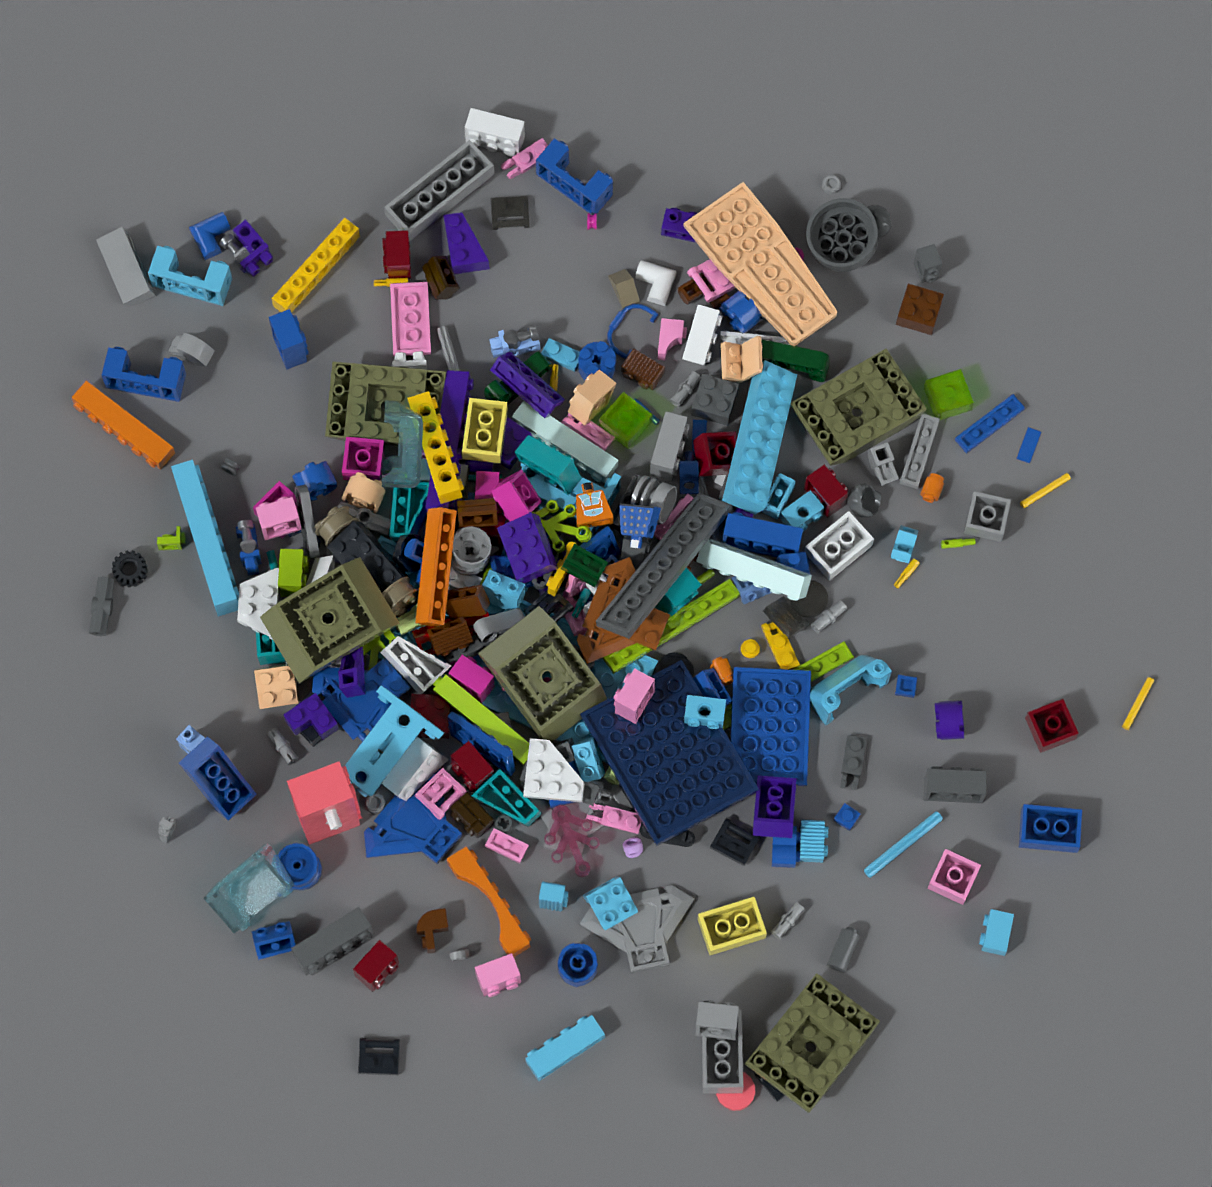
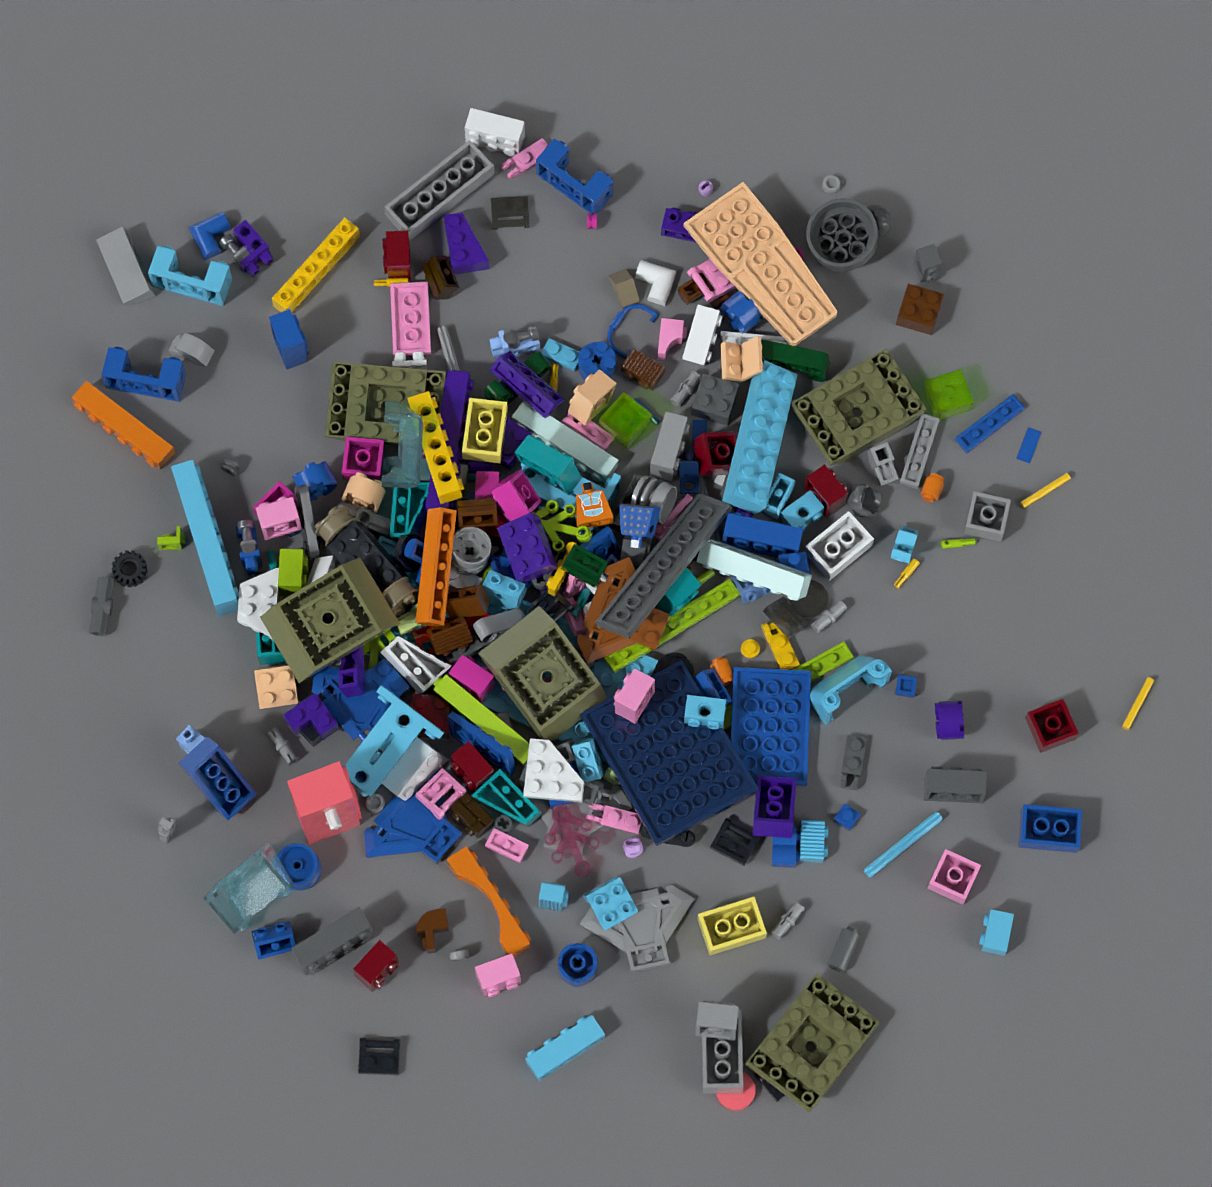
none -> lavender hinge [698,180,713,196]

